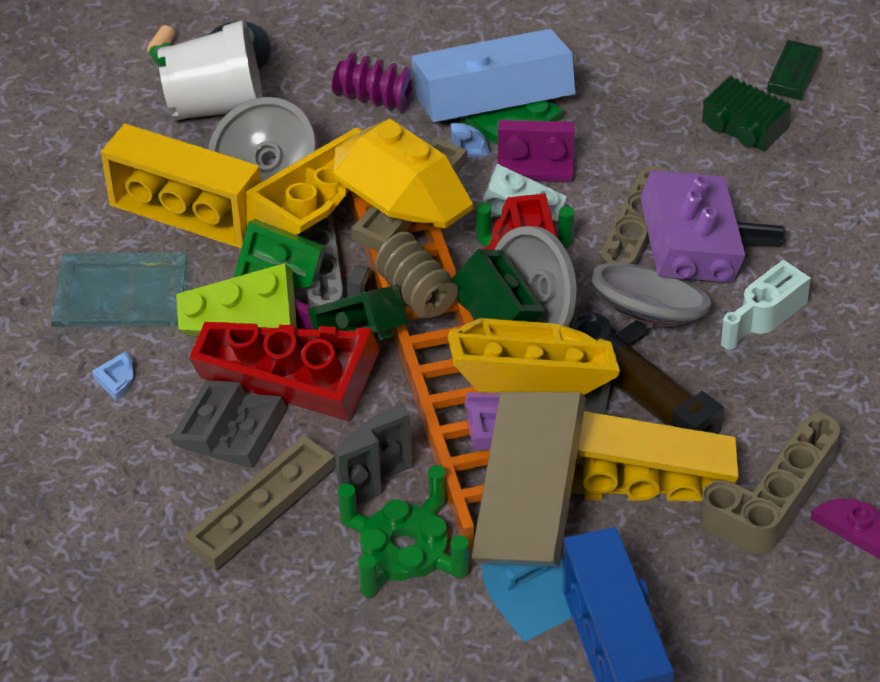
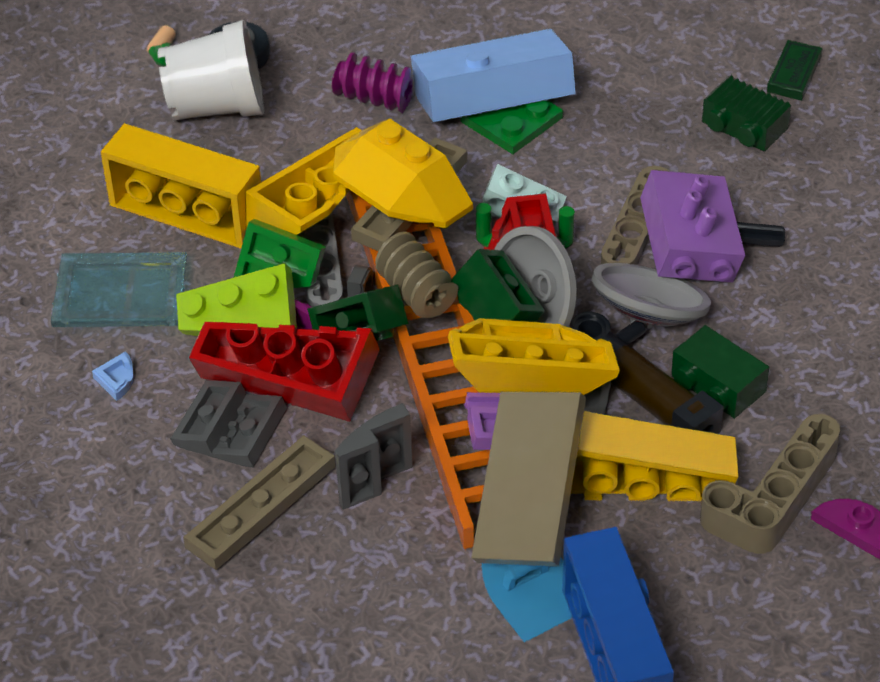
light grey dish [208,97,317,182] -> none
green plate [338,465,469,598] -> none
light blue tile [451,123,490,158] -> none
magenta bracket [498,120,575,181] -> none
light aqua piece [721,260,811,350] -> none
none -> dark green brick [671,325,770,419]

